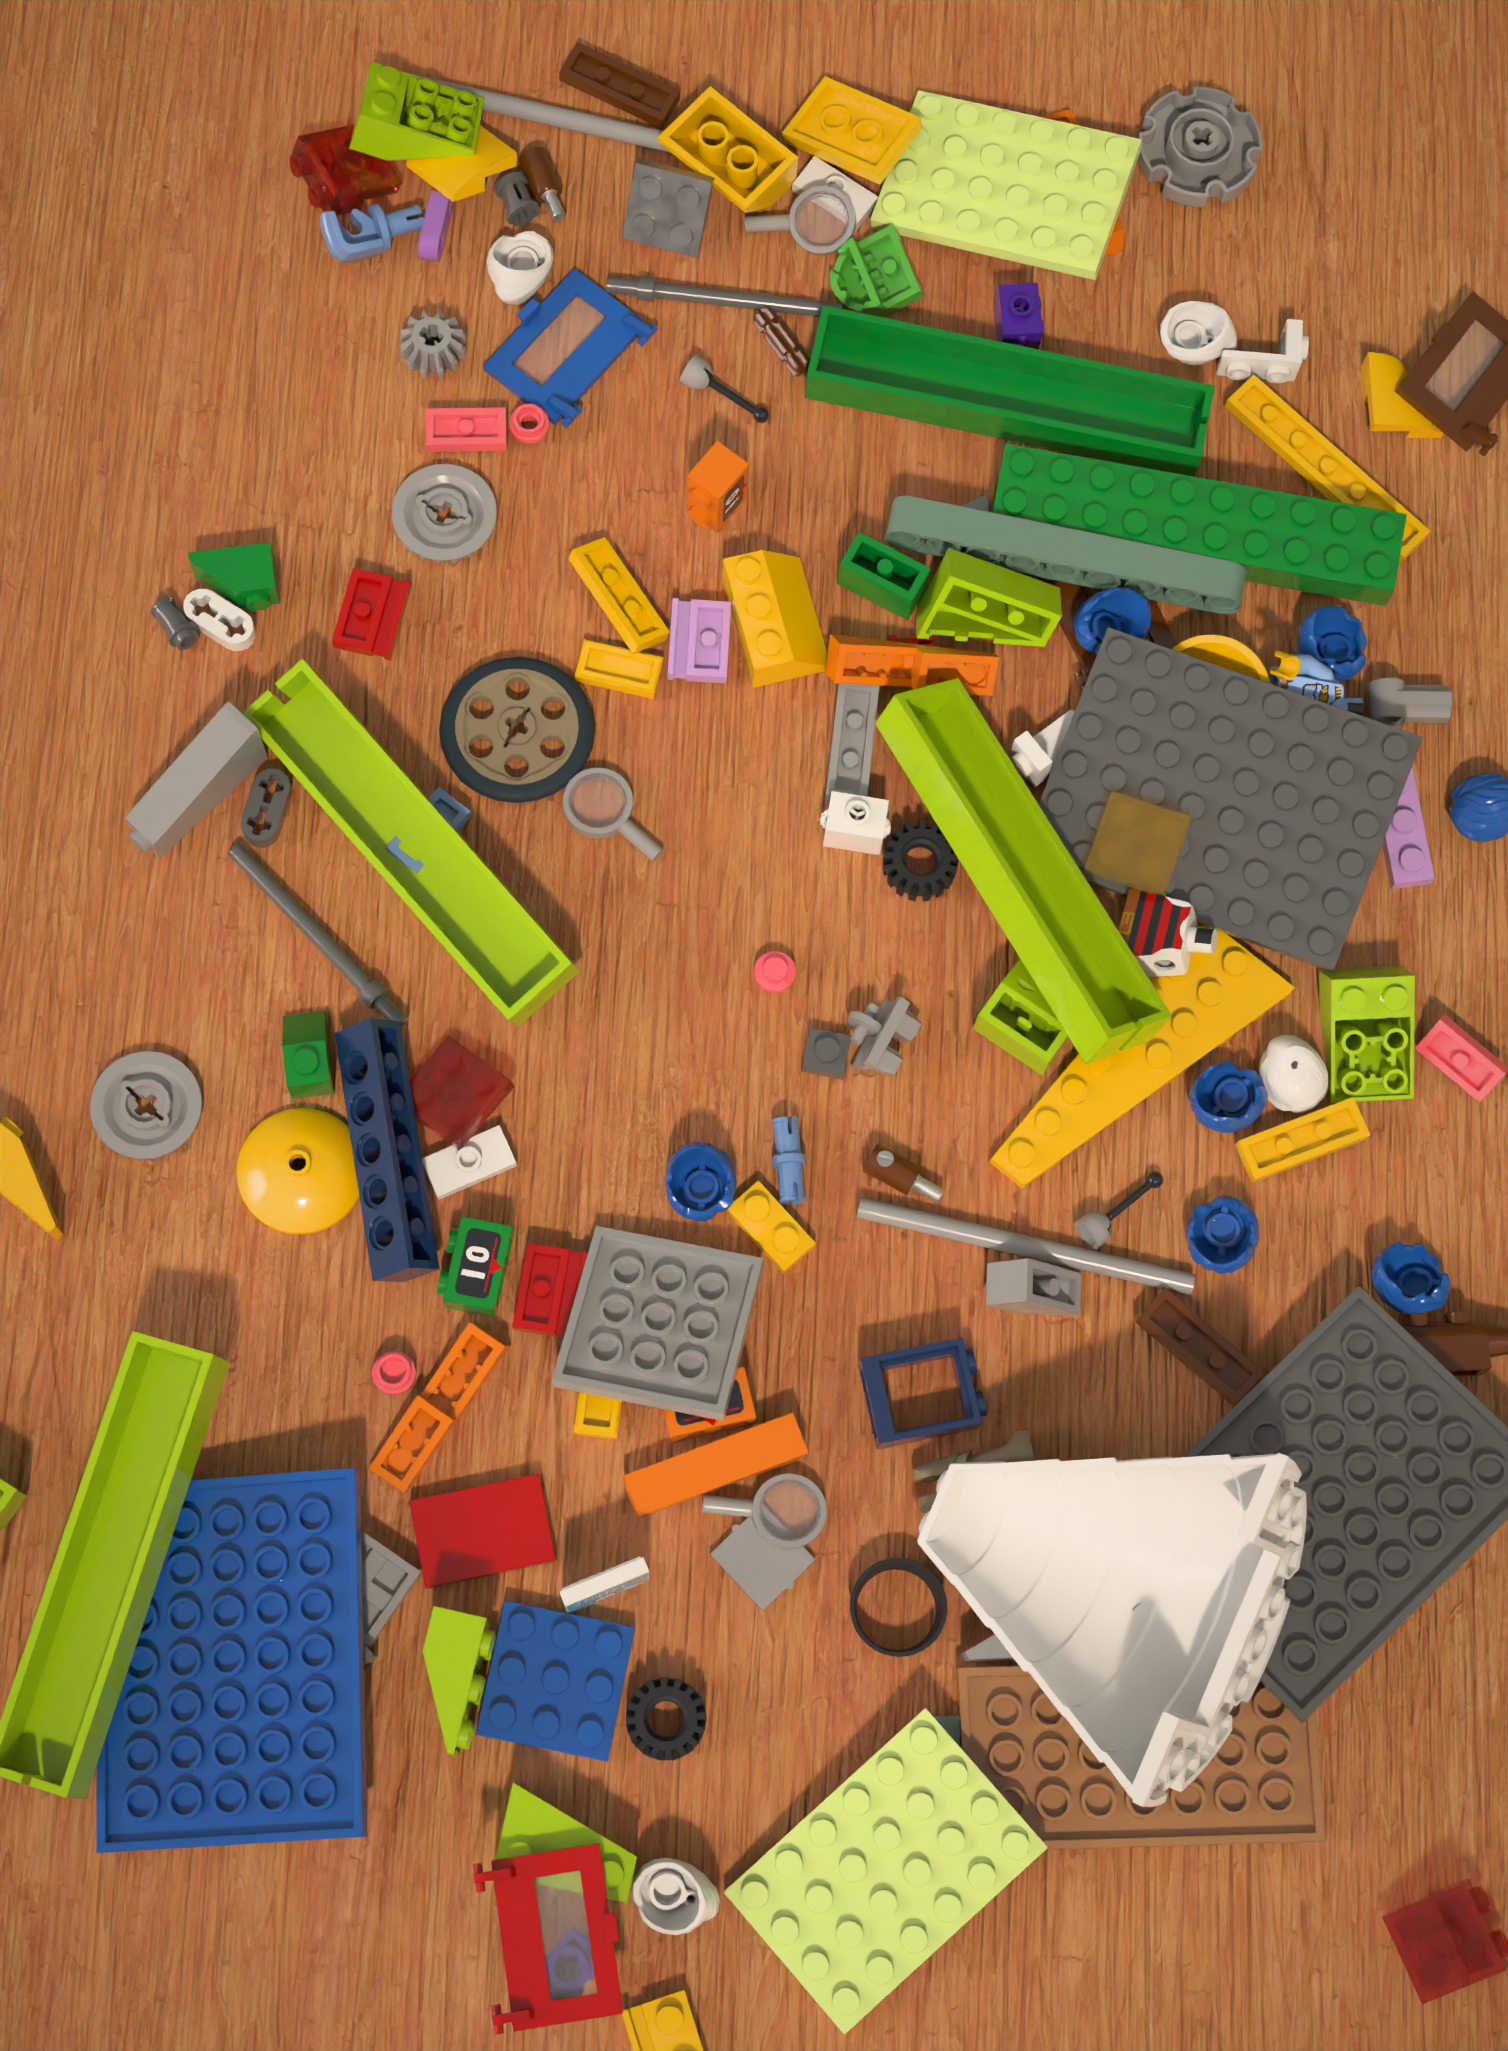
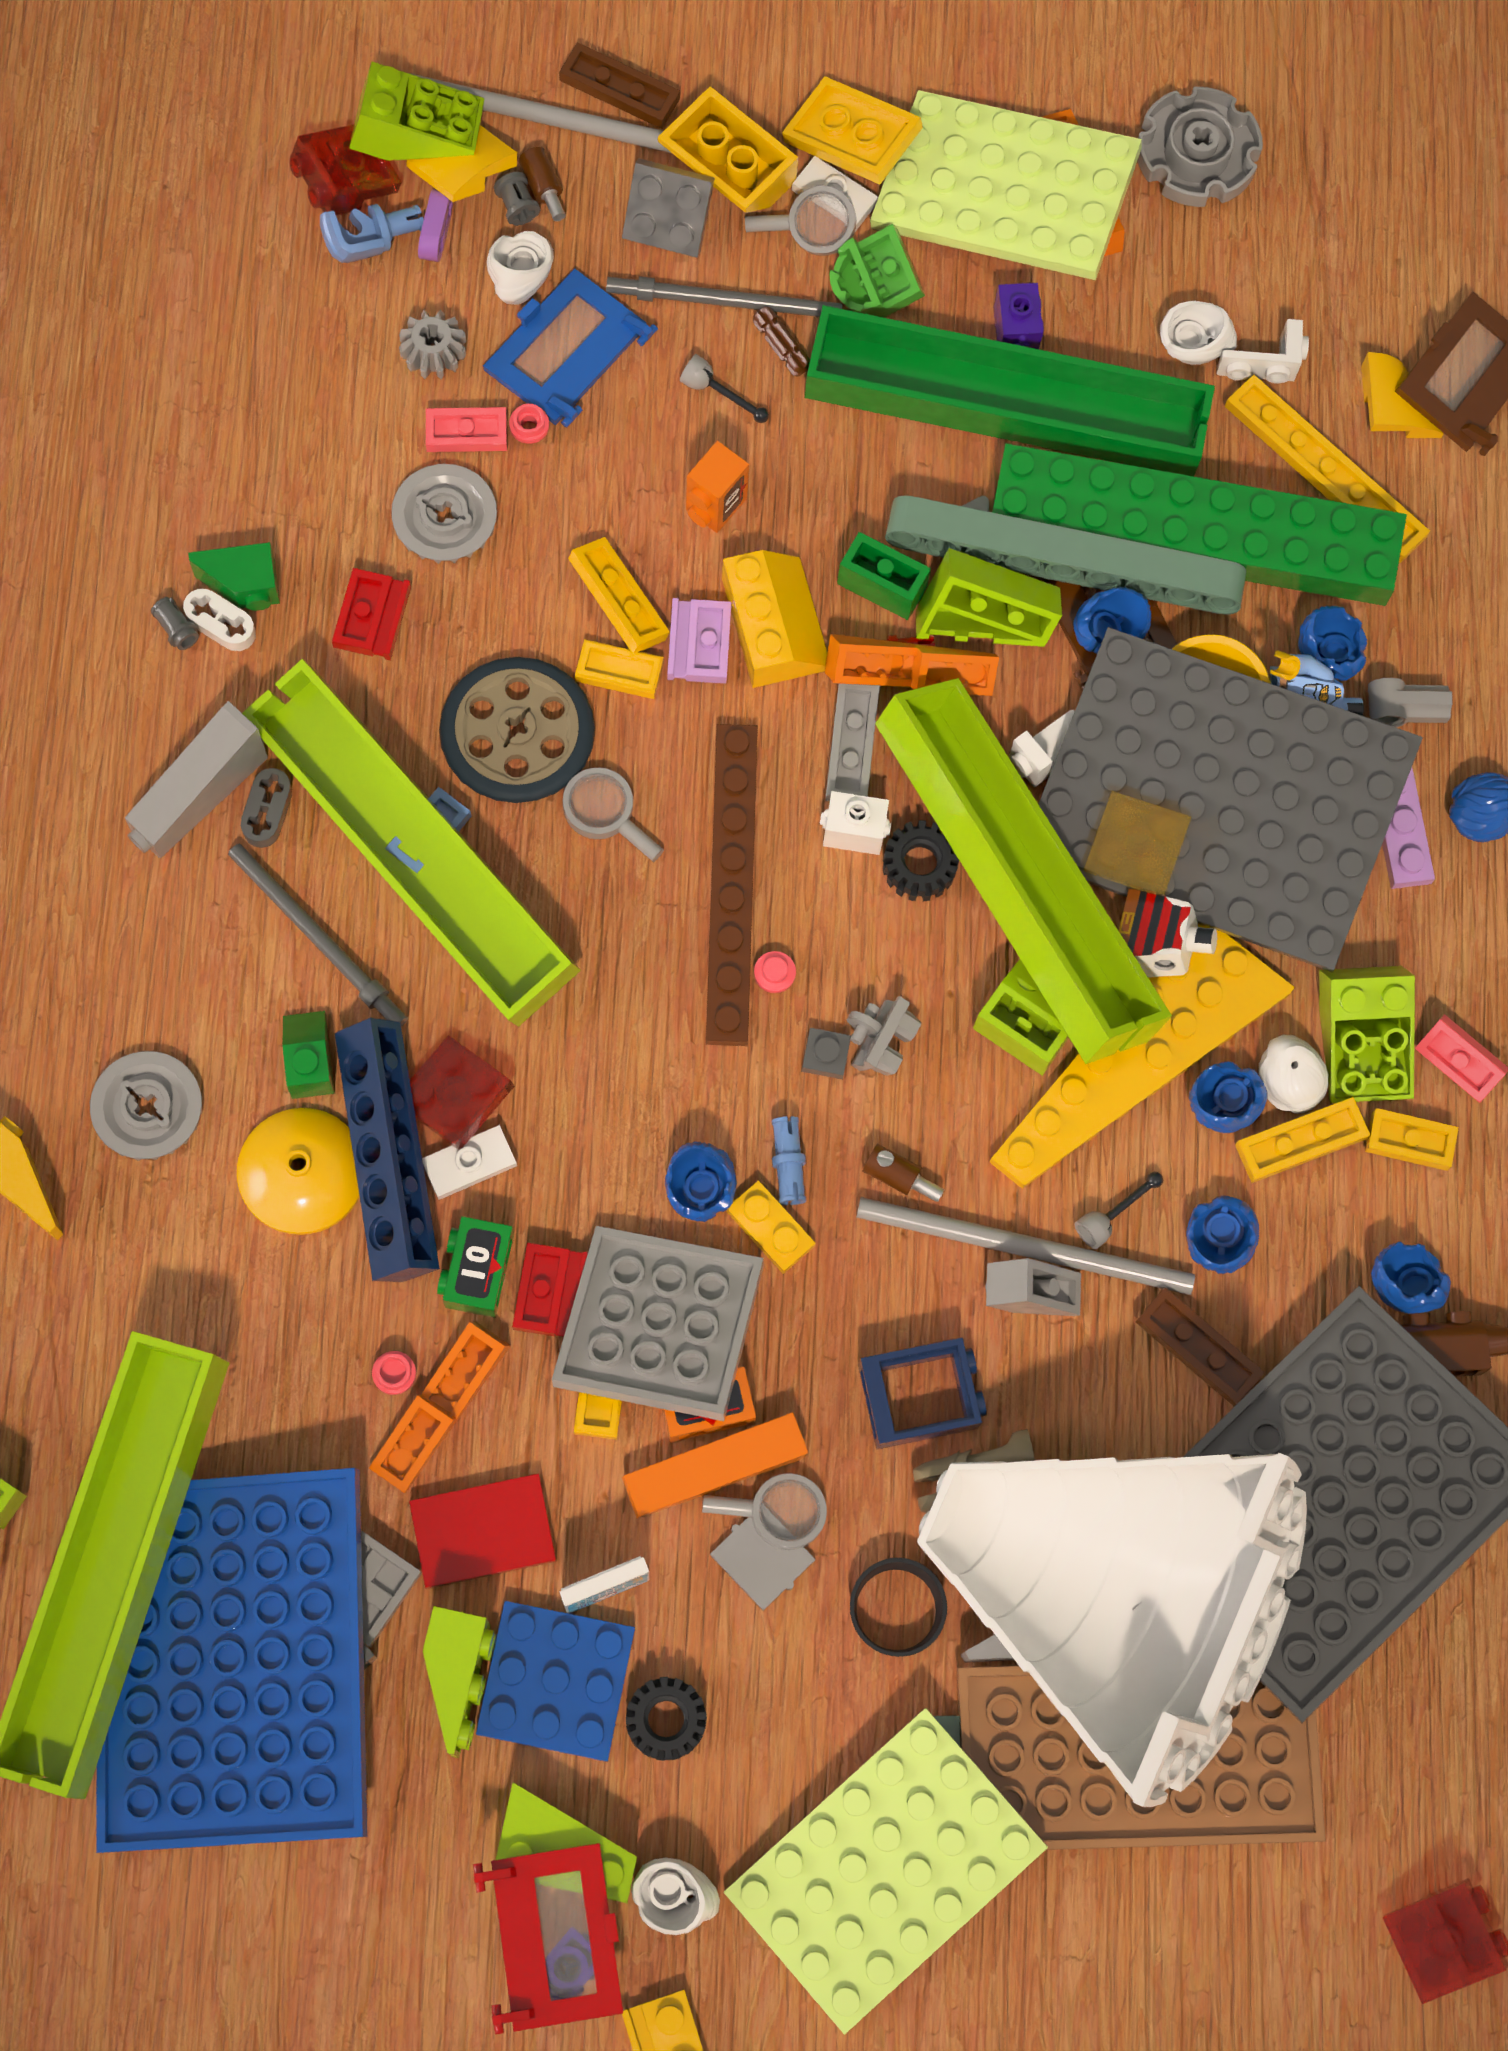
none -> reddish brown plate [706,724,758,1046]
none -> yellow plate [1365,1108,1459,1171]

